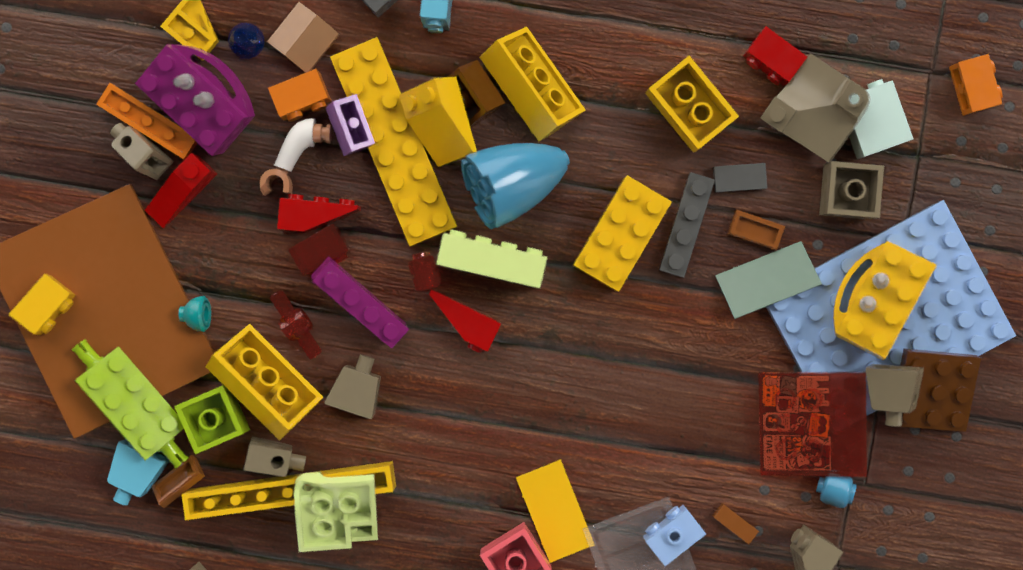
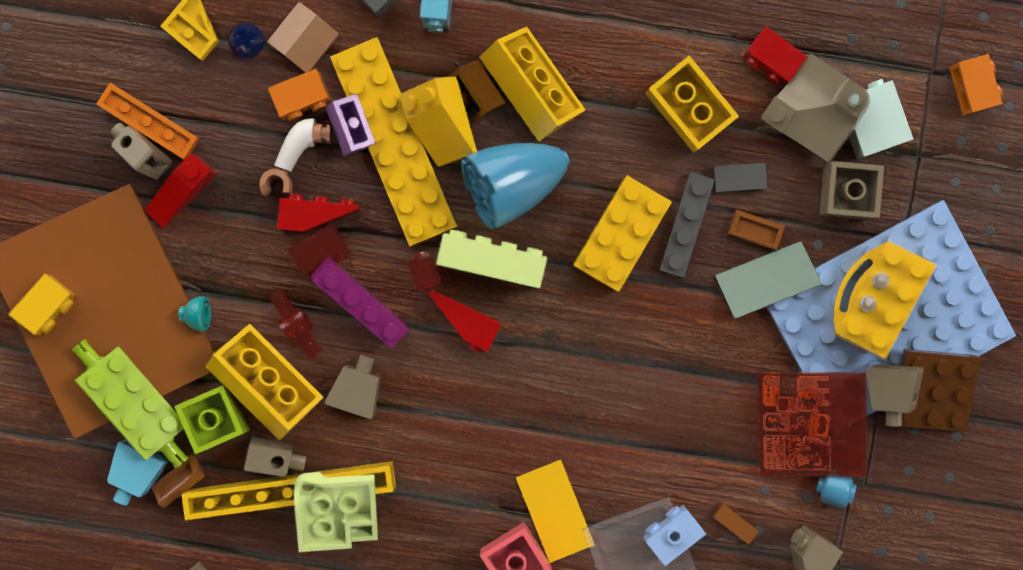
magenta piece [135,44,255,156] -> none

